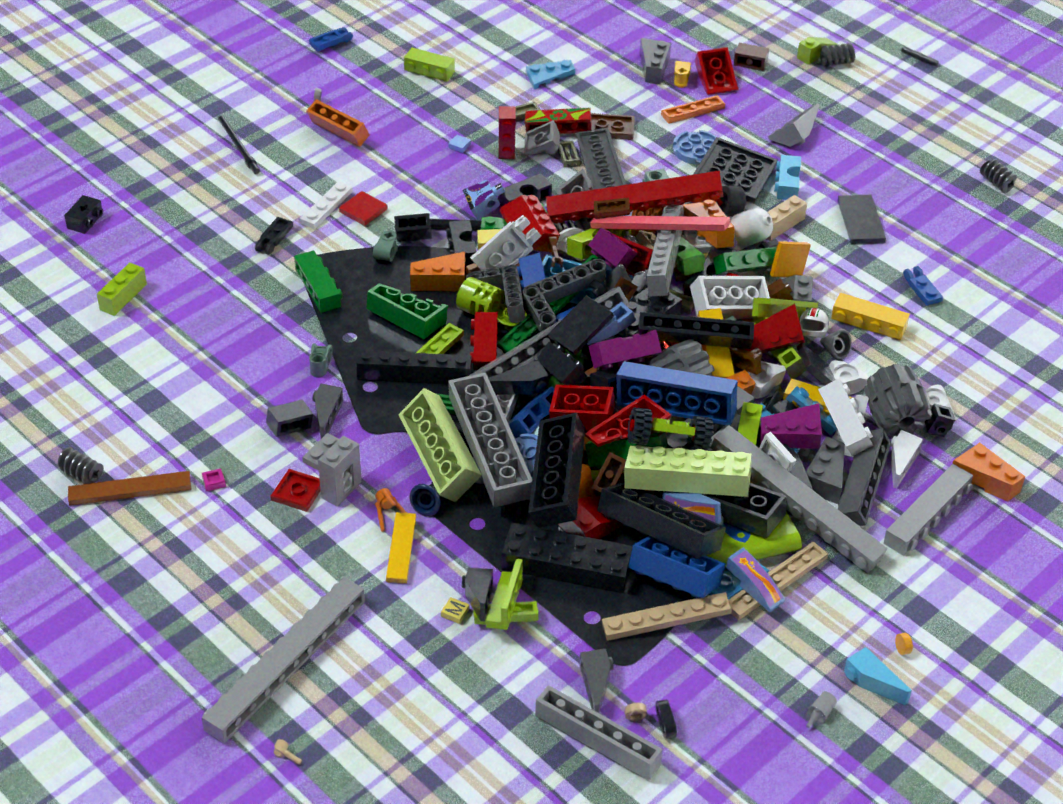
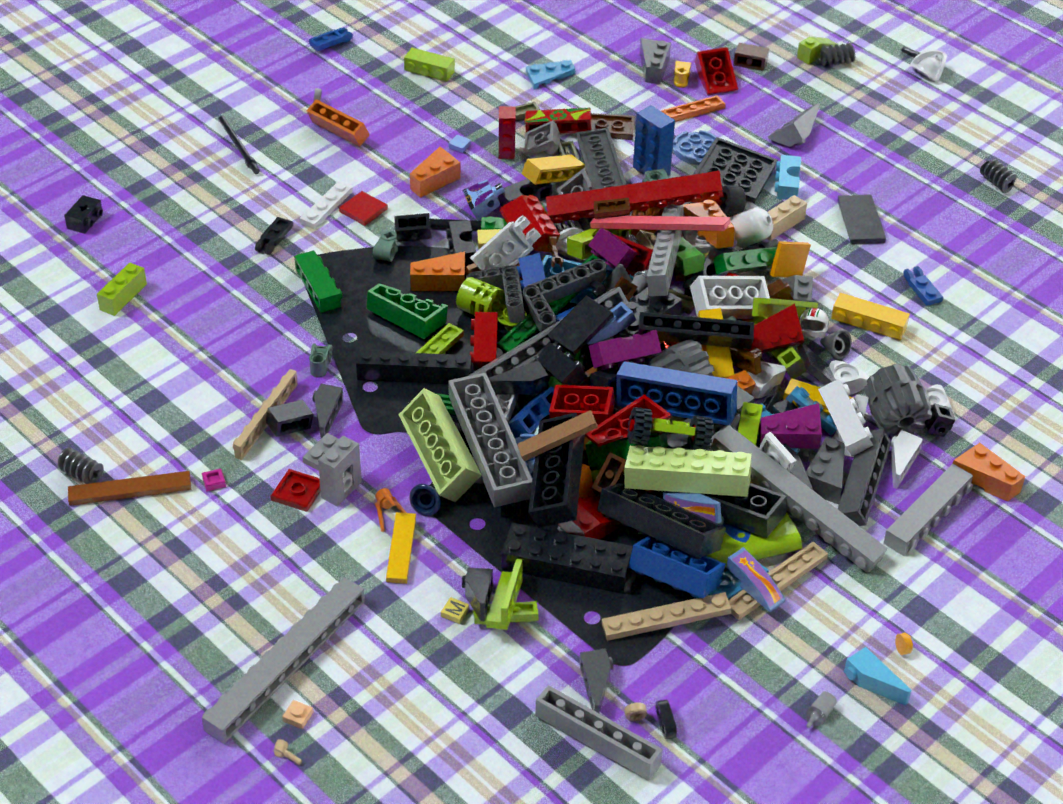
none -> tan plate [233,369,298,460]
none -> light nougat plate [282,700,313,729]
none -> orange wedge [410,146,461,198]
none -> medium nougat tile [518,410,598,461]
none -> yellow brick [521,155,585,185]
none -> blue brick [633,105,675,176]
none -> white hat [910,50,947,81]

